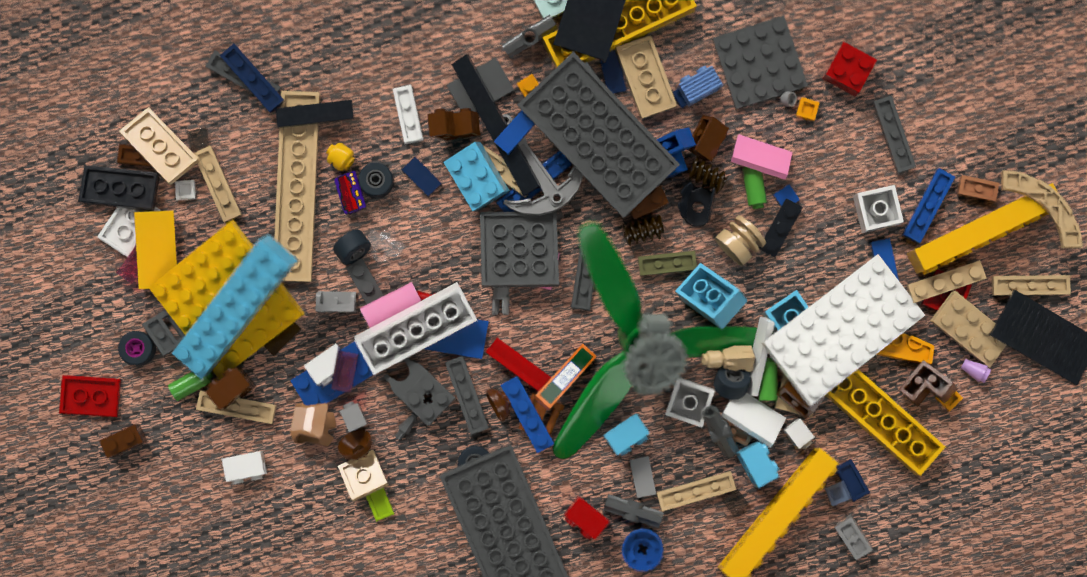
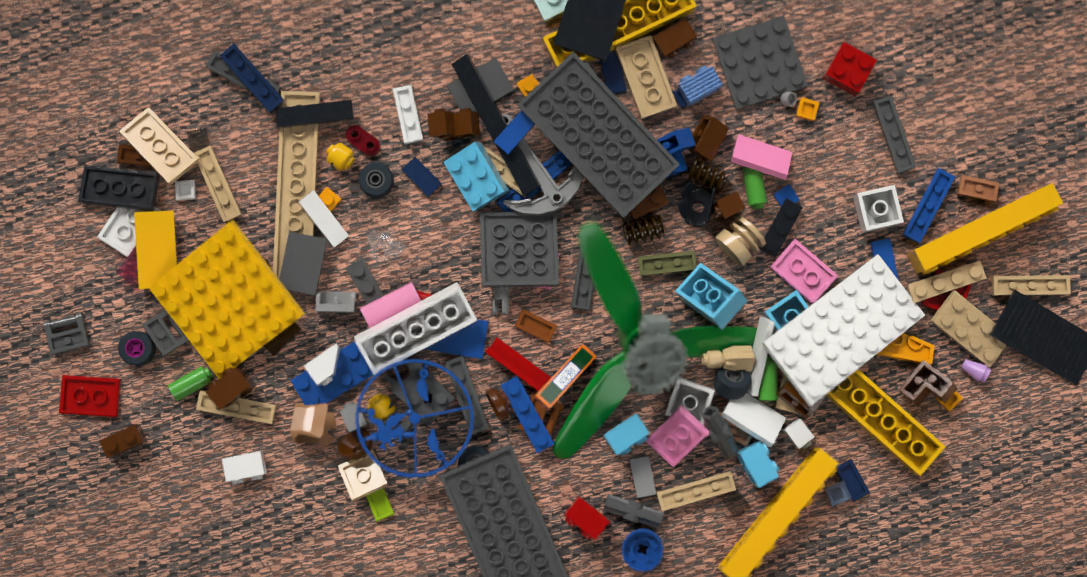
medium azure brick [172,235,299,379] -> none
clear pink plate [332,351,359,393] -> none
black wheel [333,229,371,265] -> none
slope [334,171,366,214] -> none
dark grey piece [501,14,558,59] -> none
light grey hinge [835,514,873,560] -> none
tan tile [1001,170,1083,249] -> none
none -> dark grey plate [44,312,90,355]
none -> dark grey tile [279,231,328,296]
none -> white tile [298,190,349,248]
none -> light orange plate [319,187,342,212]
none -> dark red plate [346,125,380,156]
none -> blue piece [356,359,474,477]
none -> yellow head [367,393,396,423]
none -> dark orange tile [515,309,557,343]
none -> bright pink tile [645,405,710,468]
none -> reddish brown brick [652,17,697,60]
none -> reddish brown brick [712,191,746,223]
none -> bright pink tile [770,239,838,304]

